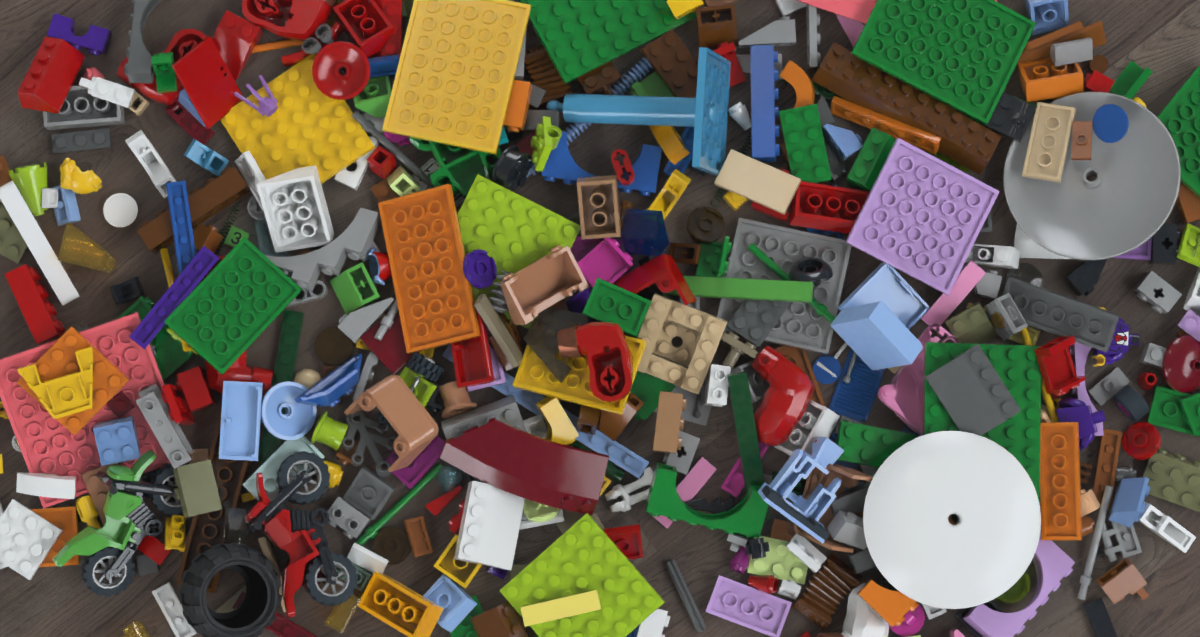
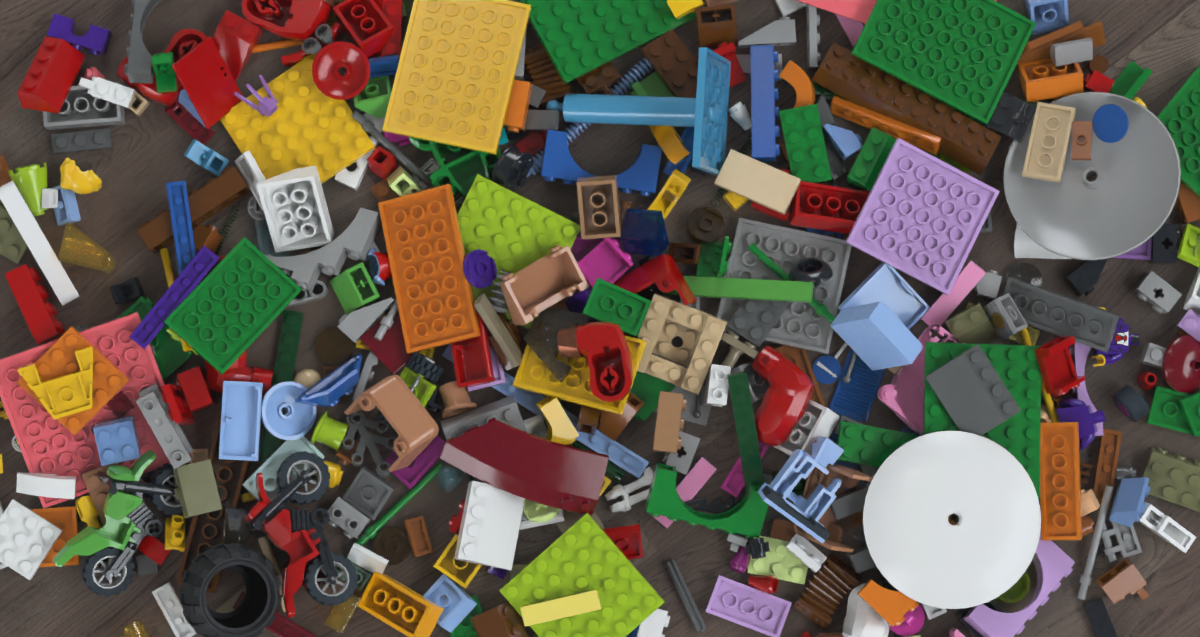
white piece [103,193,138,227] -> none
white arch [125,130,177,198] -> none
bright green tile [224,226,250,248] -> none
red slope [425,486,463,516] -> none
lime plate [531,116,562,172] -> none
red beam [611,149,635,186] -> none
white plate [777,580,801,600] -> none
light grey brick [827,510,867,550] -> none
white slope [965,244,1020,269] -> none
light grey plate [1087,367,1130,406] -> none
red tile [1122,422,1161,460] -> none

